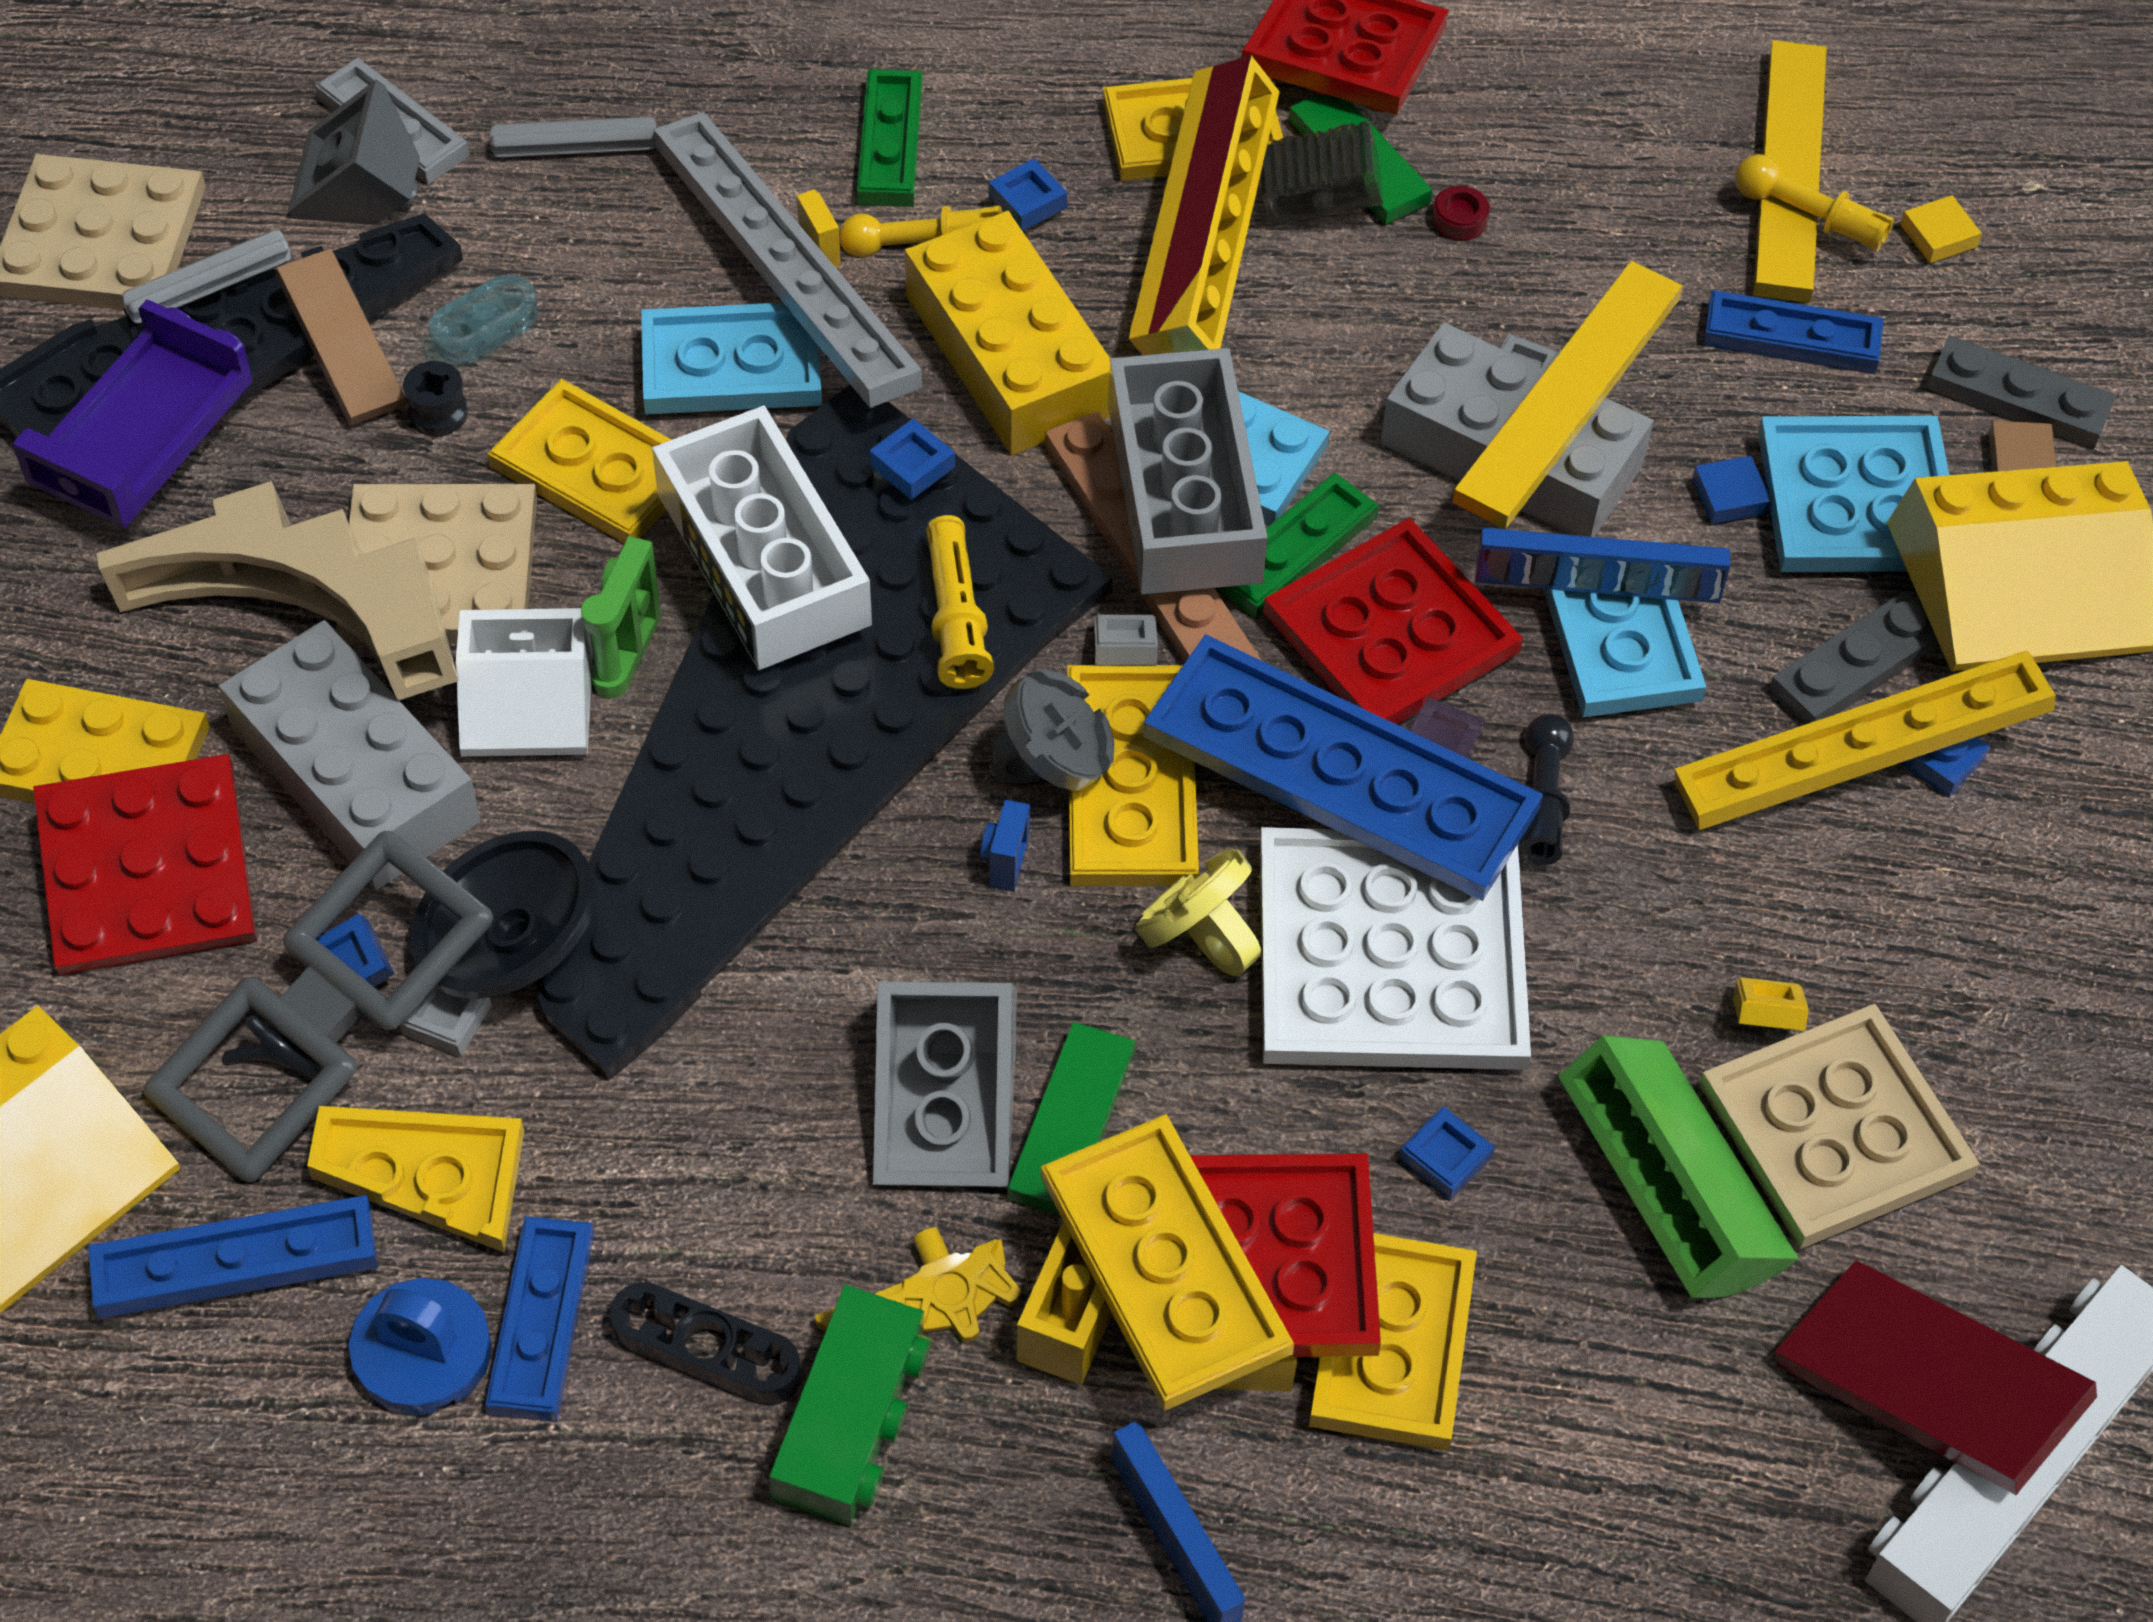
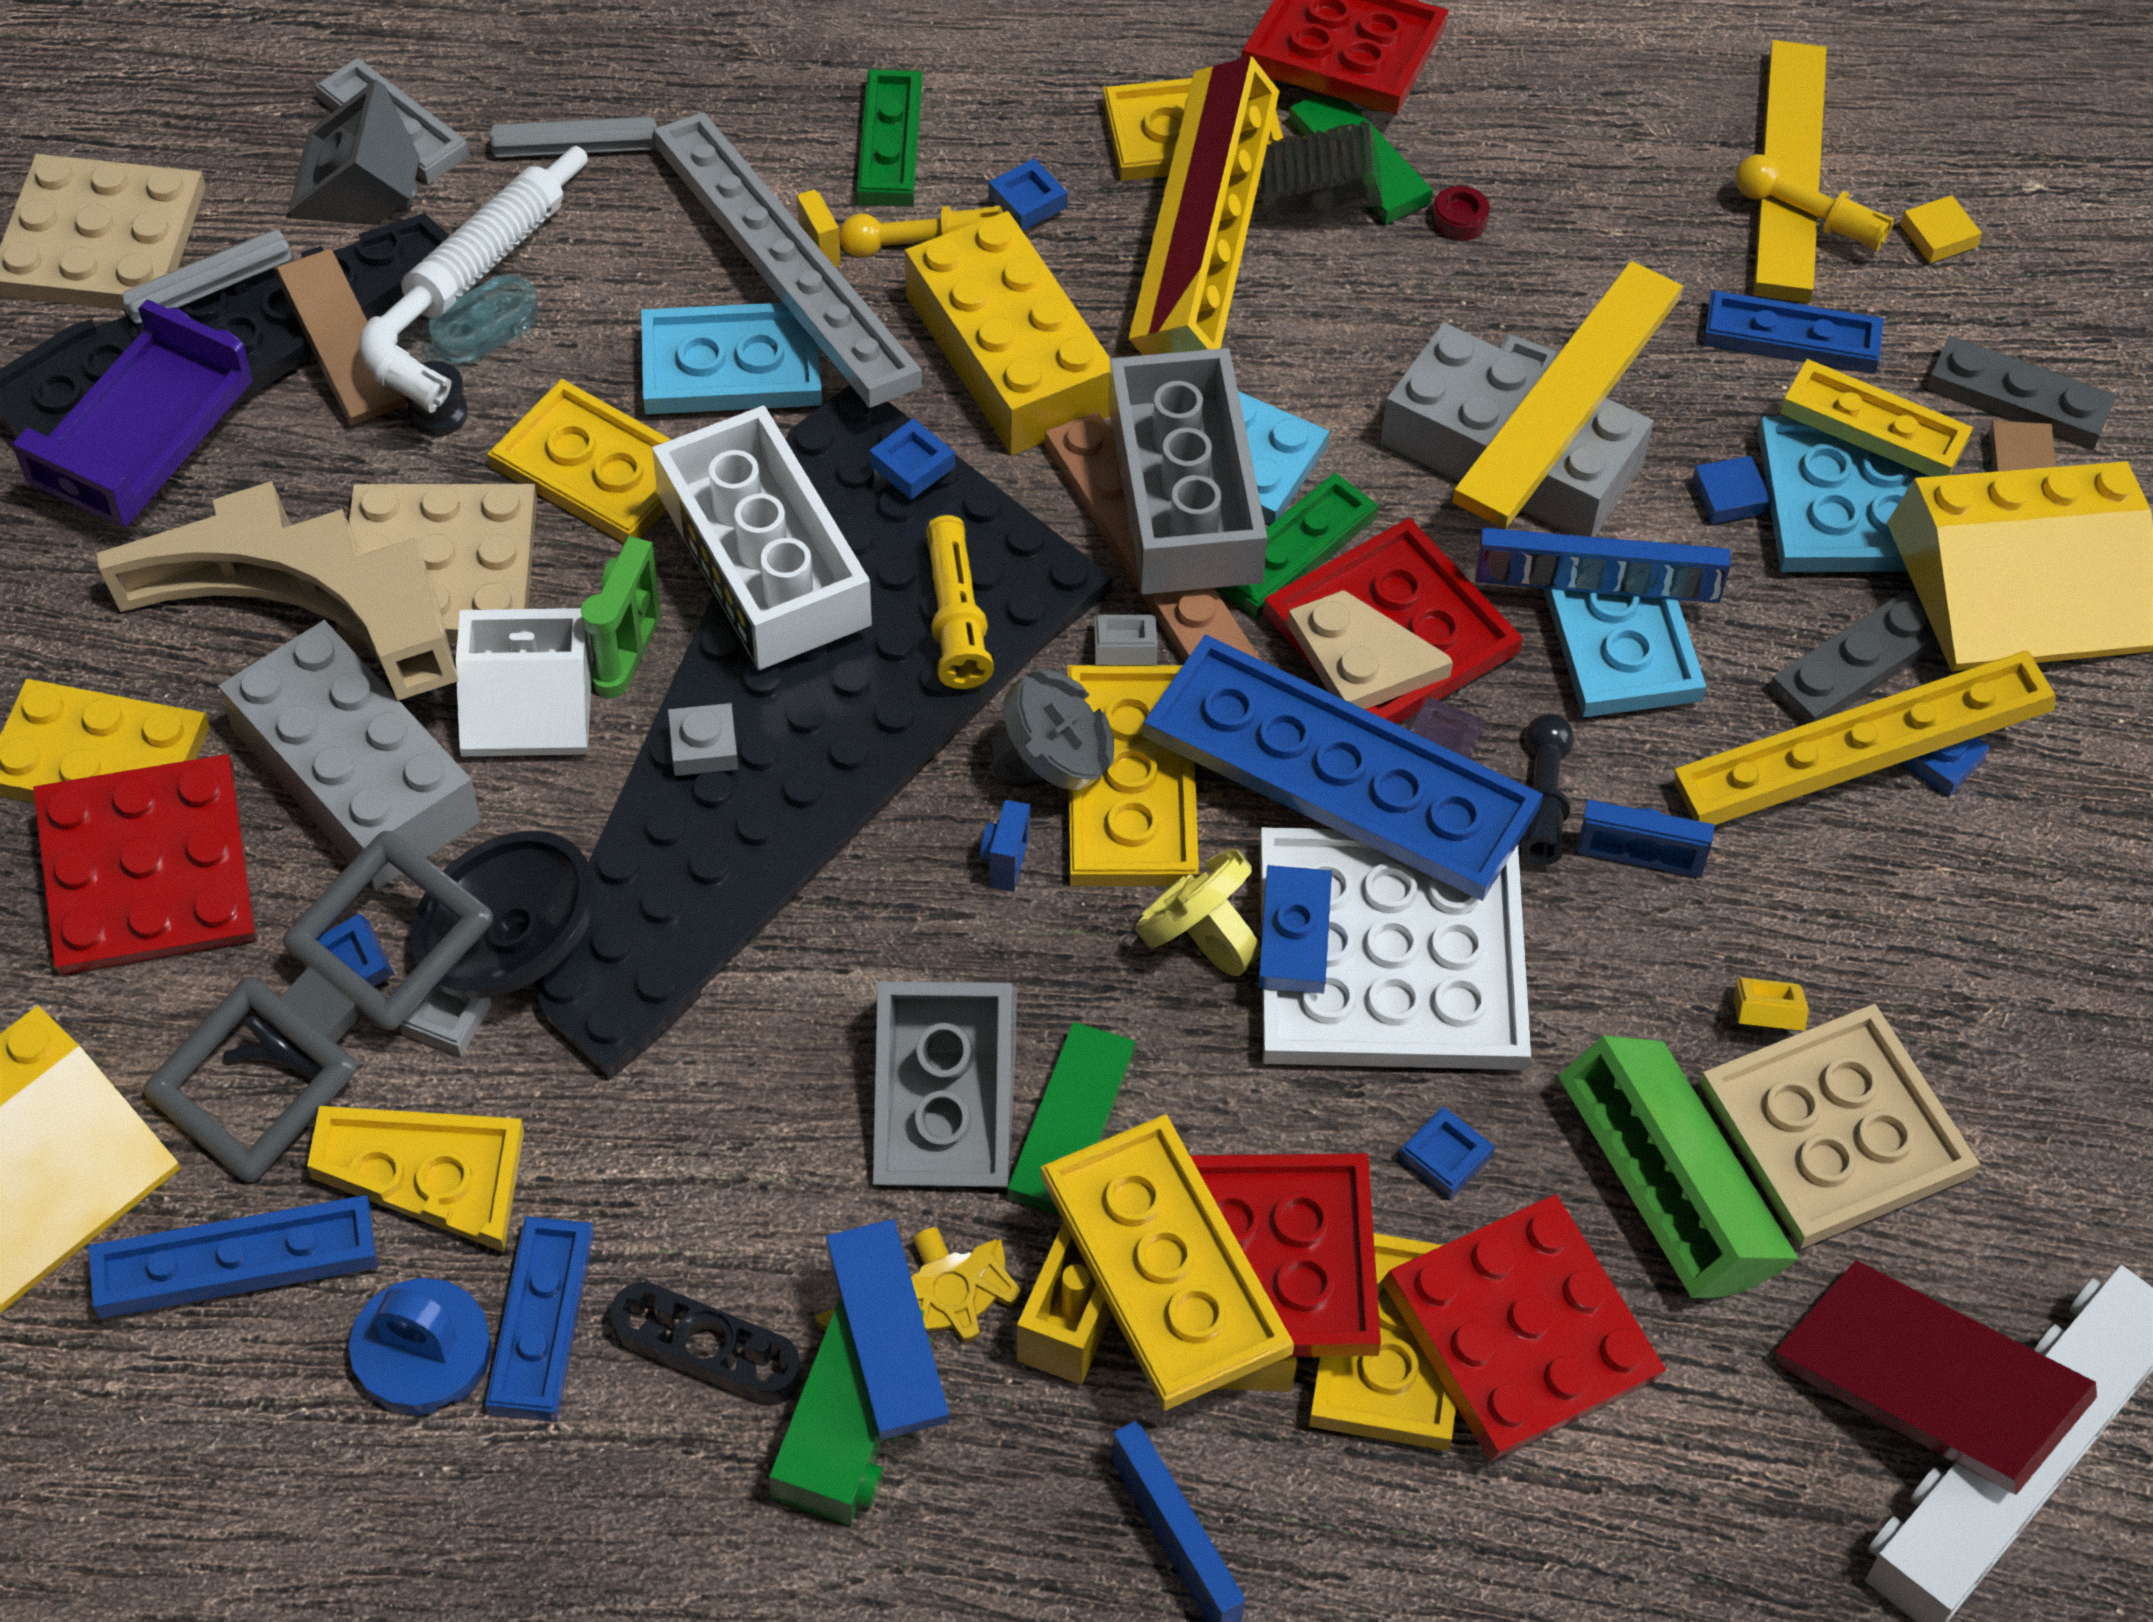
none -> white piece [359,146,588,413]
none -> light grey plate [668,703,738,776]
none -> blue tile [826,1219,950,1441]
none -> blue plate [1258,865,1332,994]
none -> tan wing [1287,590,1453,709]
none -> red plate [1382,1194,1667,1462]
none -> blue plate [1576,799,1715,878]
none -> yellow plate [1780,359,1973,477]

